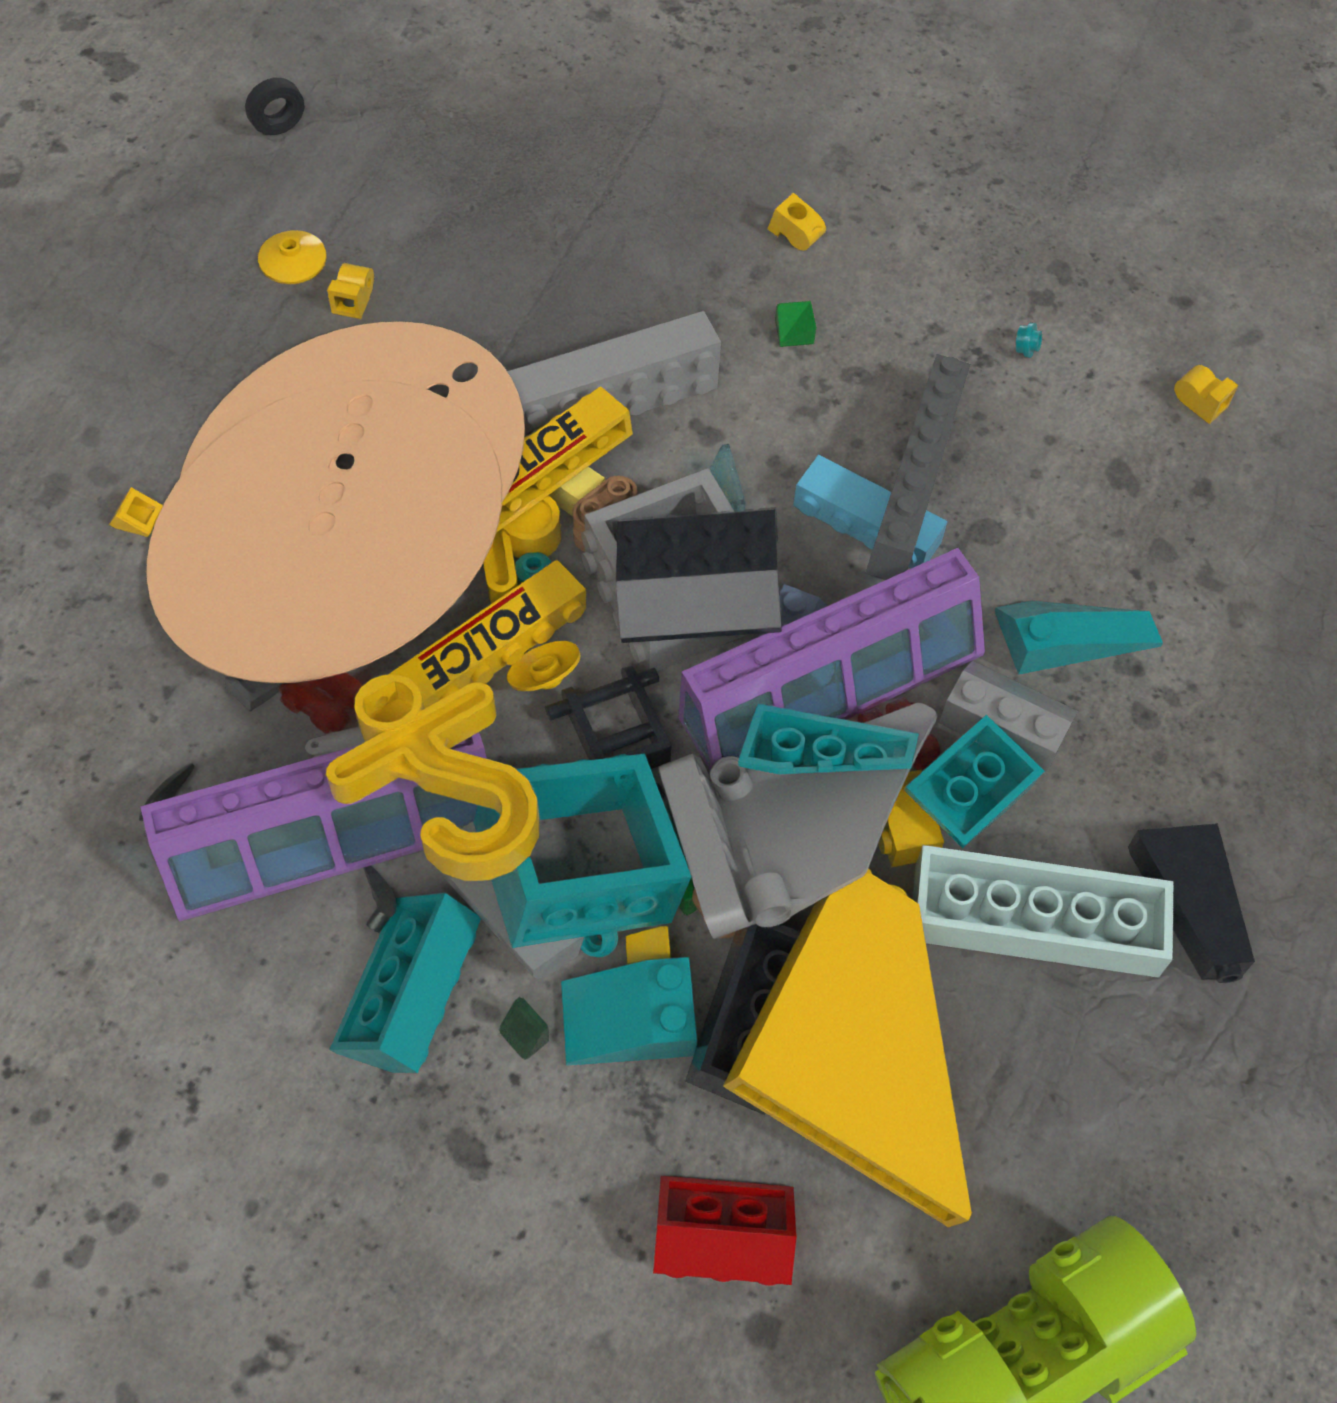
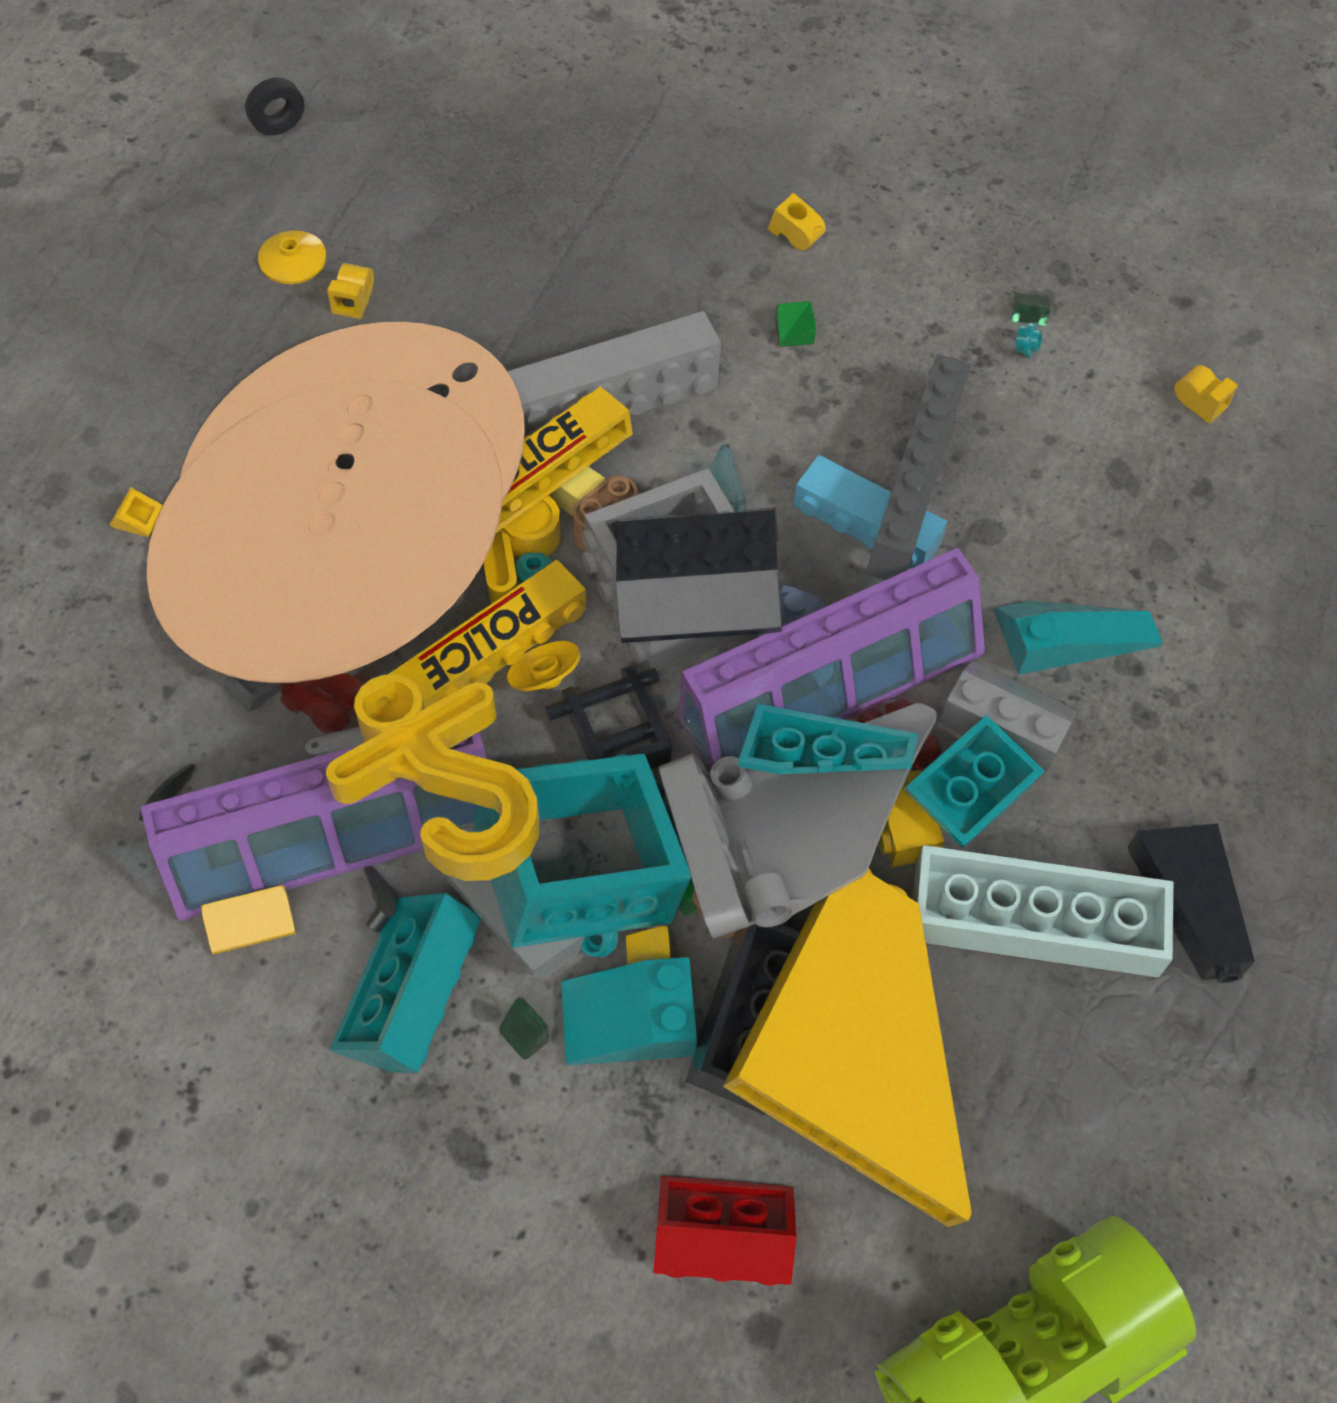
none -> yellow slope [201,885,296,955]
none -> clear green slope [1012,292,1051,326]

